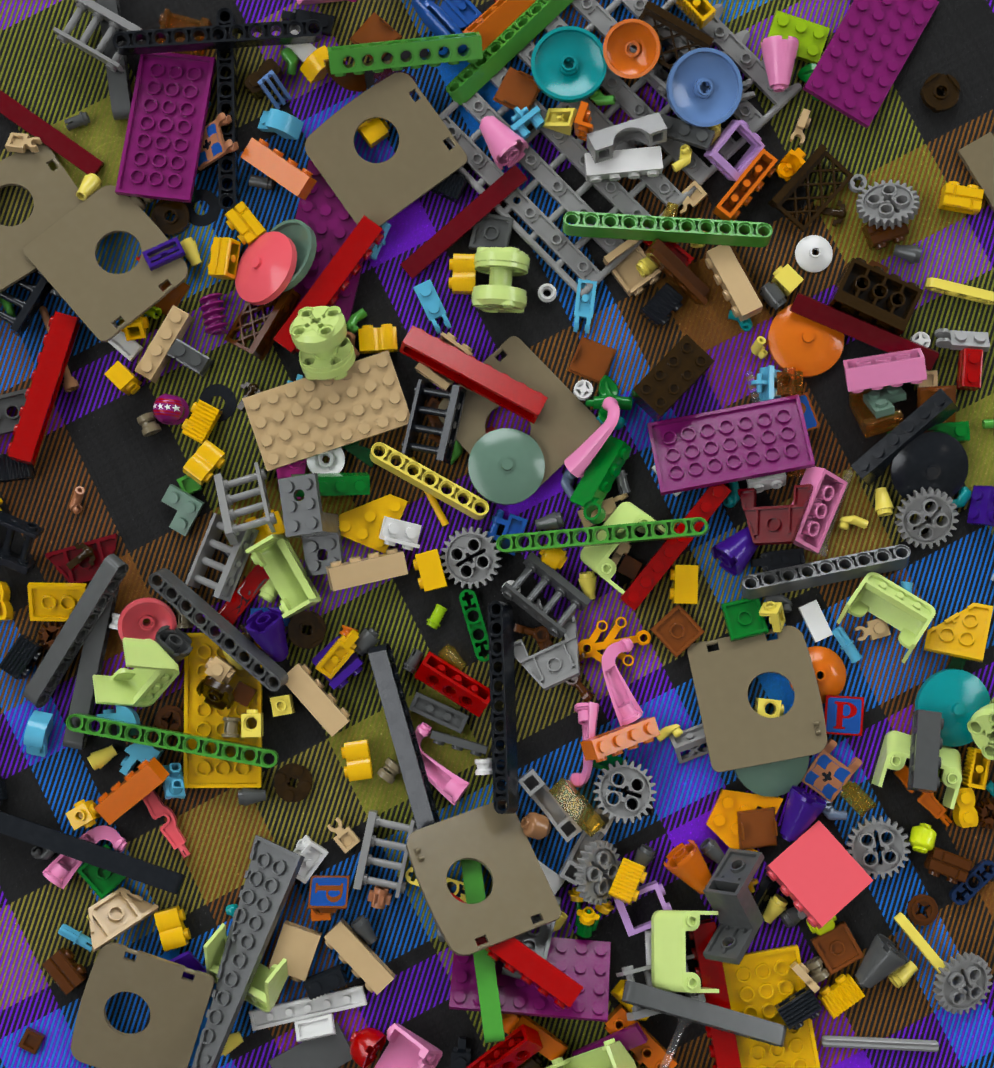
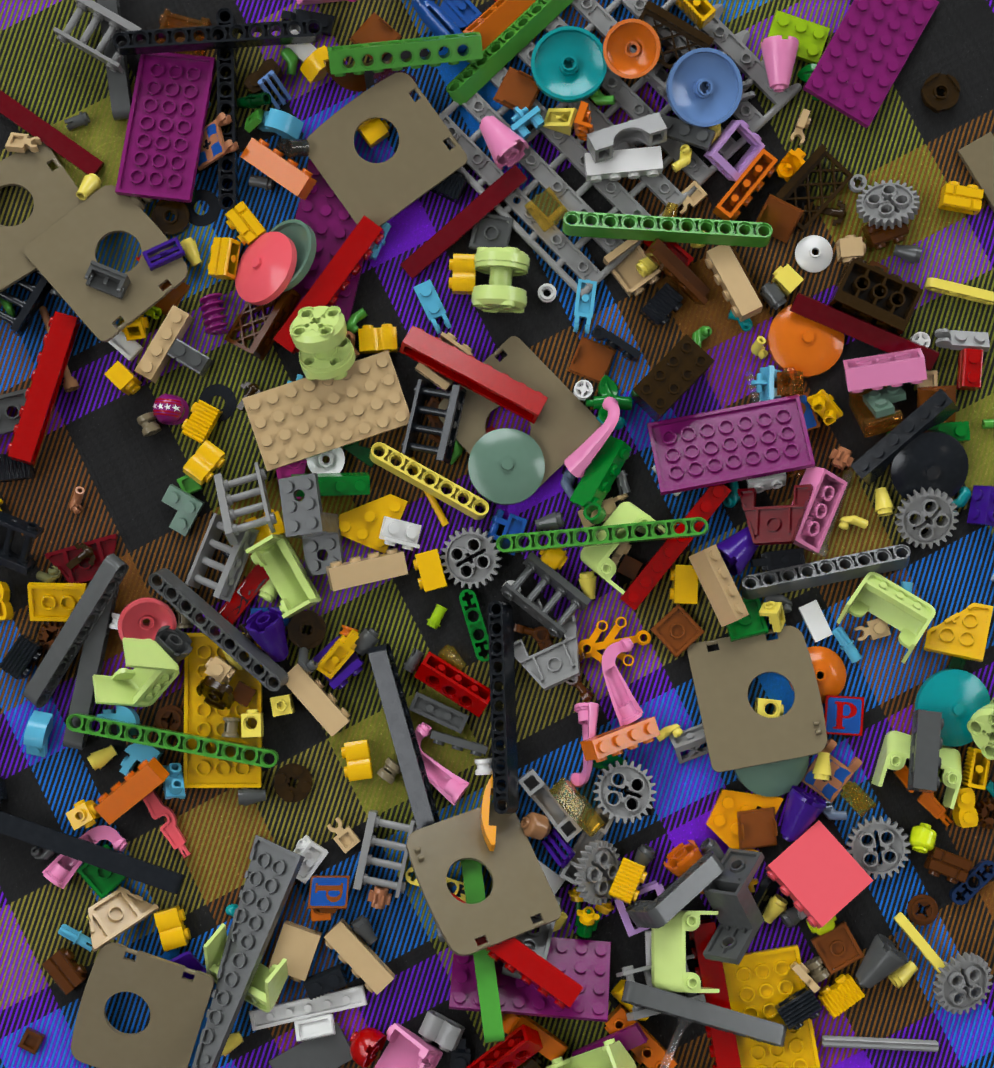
none -> olive arm [36,566,61,583]
none -> dark grey hinge [84,260,131,300]
none -> dark green pin [237,92,271,110]
none -> bright green tile [244,108,264,133]
none -> clear smoke piece [277,138,310,157]
none -> dark grey arm [298,647,318,672]
none -> light grey brick [418,1010,465,1052]
none -> light orange slope [480,774,496,851]
none -> clear yellow piece [524,187,568,232]
none -> dark purple tile [542,828,575,869]
none -> black hinge [591,324,641,362]
none -> beam [626,851,725,928]
none -> tan brick [689,544,749,627]
none -> bright green arm [692,326,712,347]
none -> dark orange piece [755,194,804,244]
none -> yellow hips [807,389,843,426]
none -> light yellow cone [812,752,832,781]
none -> nougat gear [829,446,854,470]
none -> tan brick [835,235,866,265]

